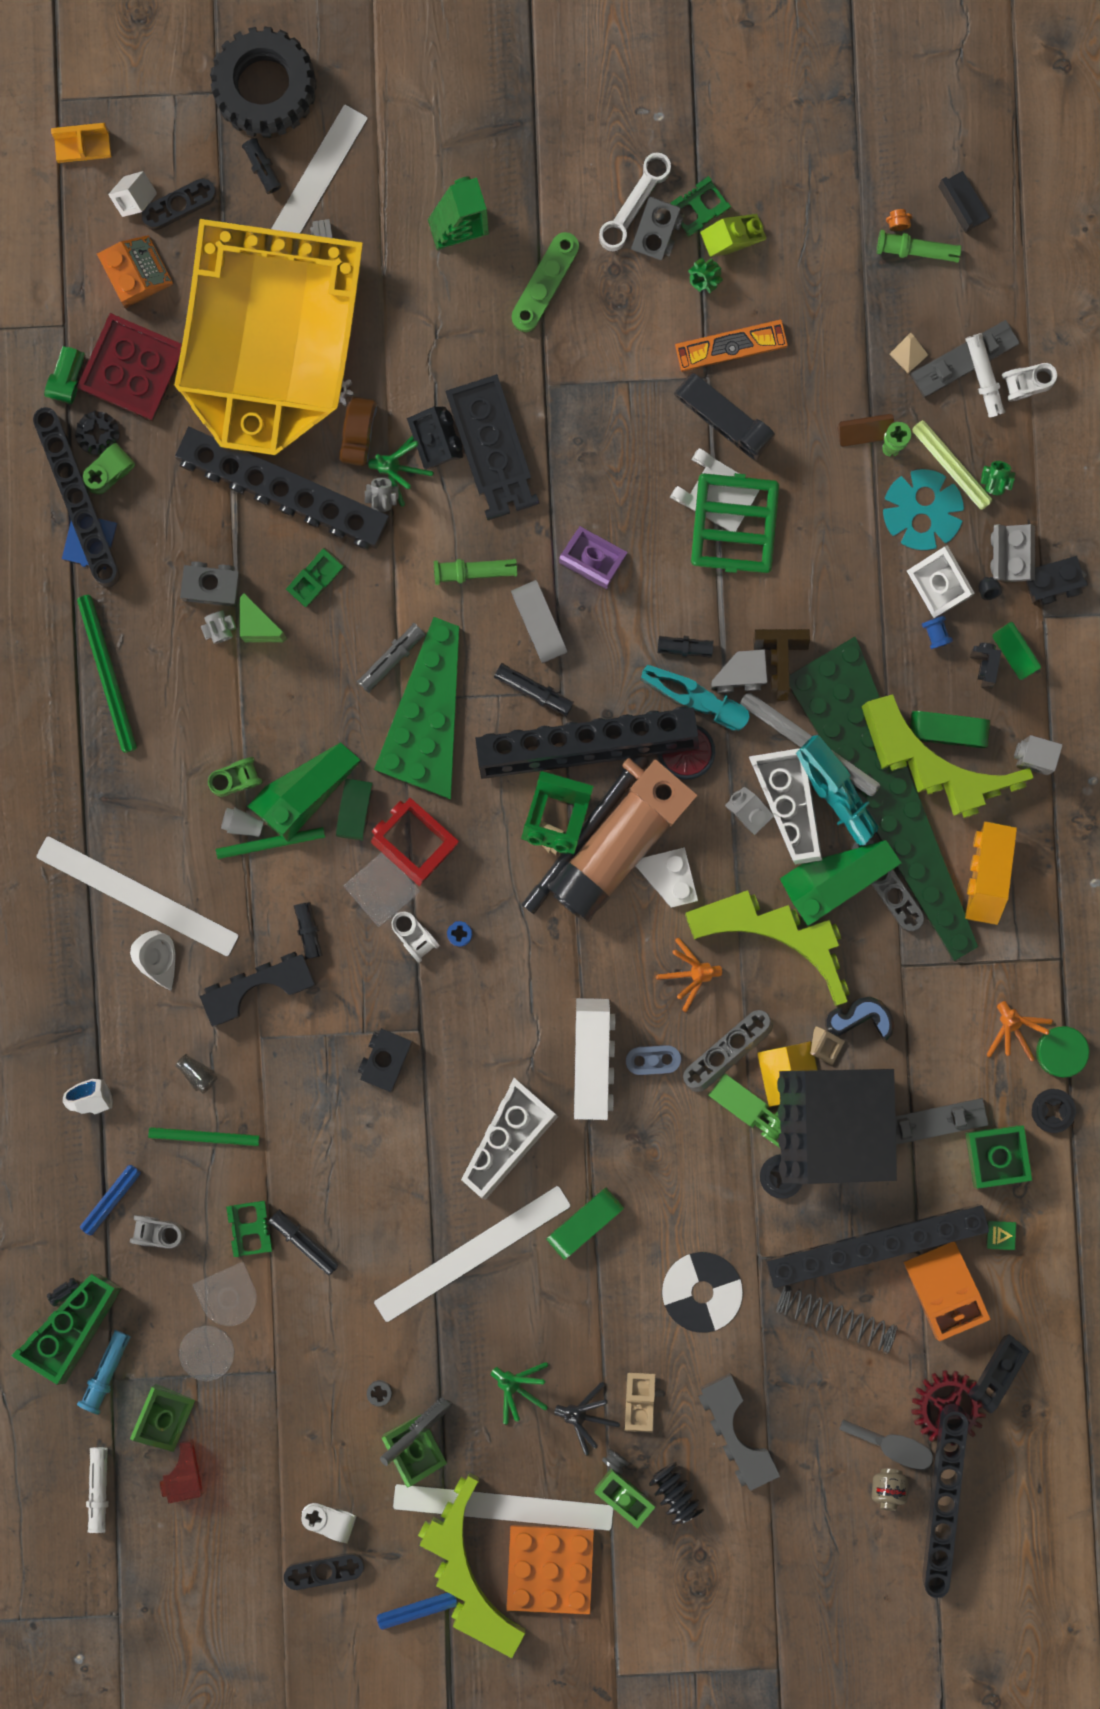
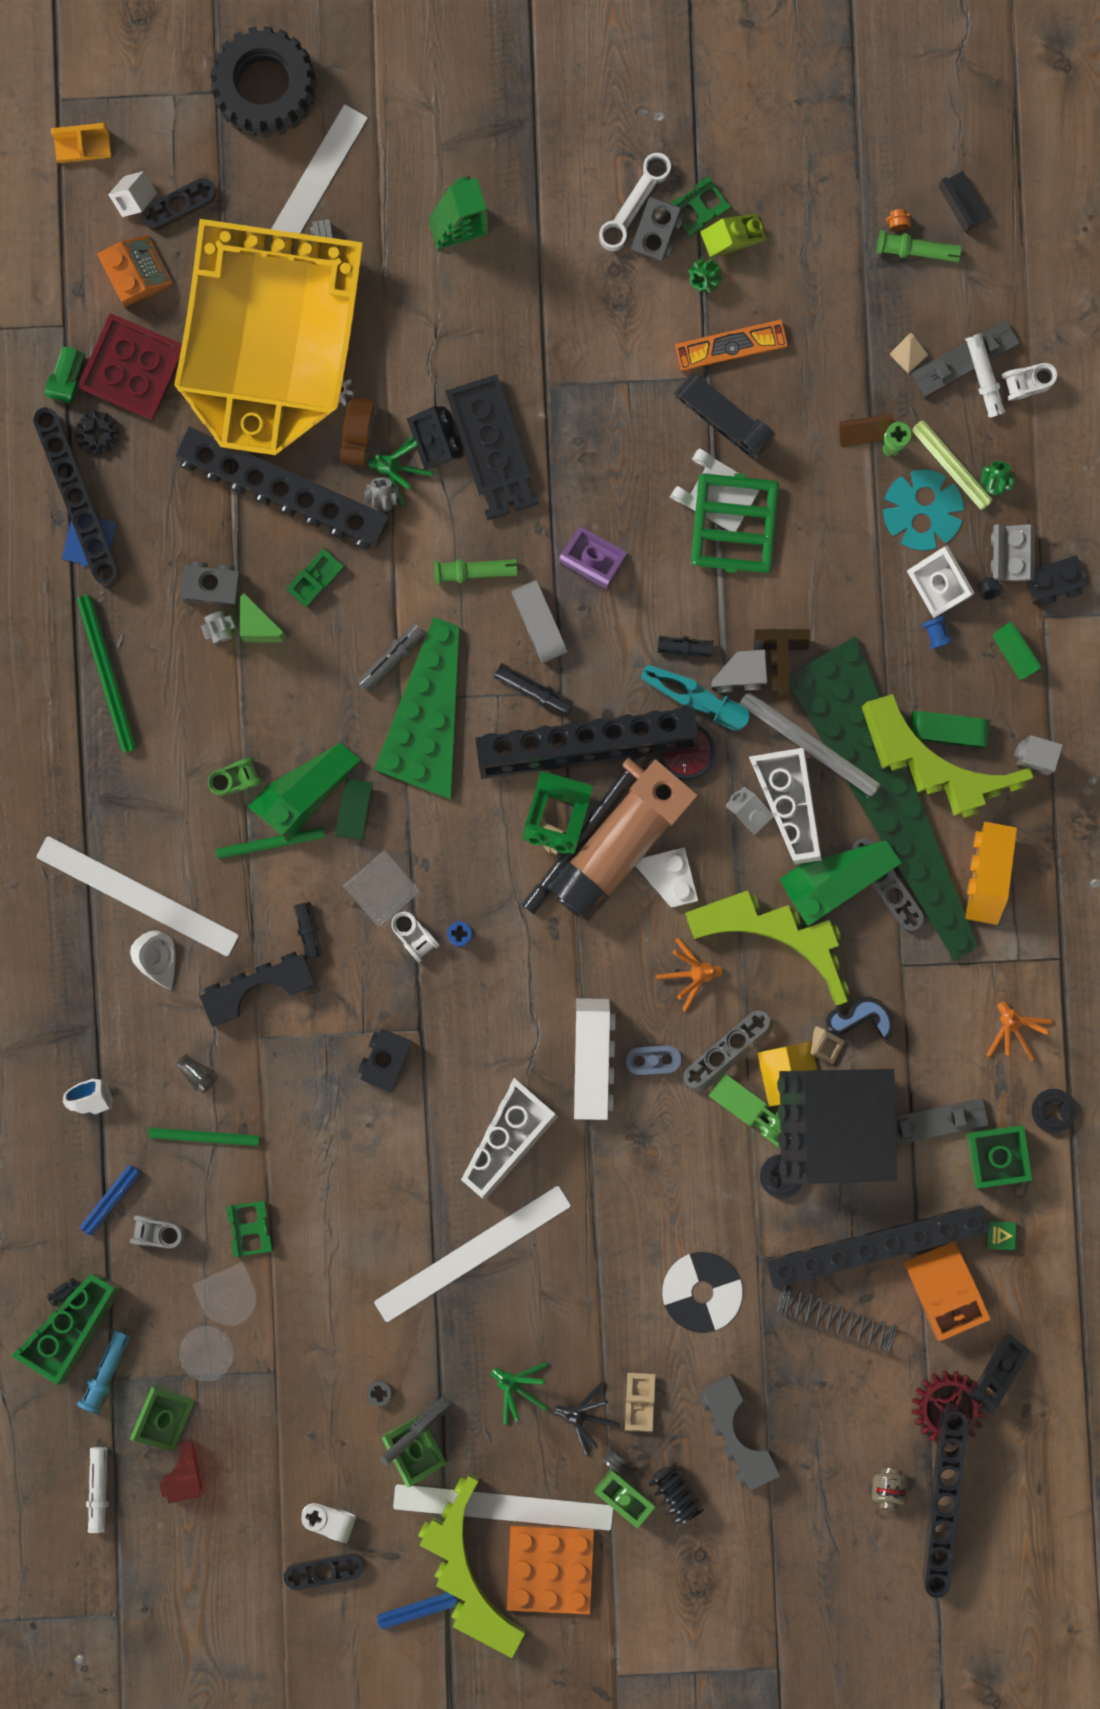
bright green piece [83,443,135,495] -> none
light grey cone [221,807,263,837] -> none
black pin [242,138,282,194] -> none
black axle [268,1209,339,1275] -> none
red window [371,798,459,887] -> none
bright green plate [512,232,579,332] -> none
green beam [546,1187,624,1260] -> none
teal arm [796,735,879,845] -> none
dark grey piece [839,1420,933,1469] -> none
black bracket [970,643,1001,689] -> none
green head [1036,1026,1090,1078] -> none

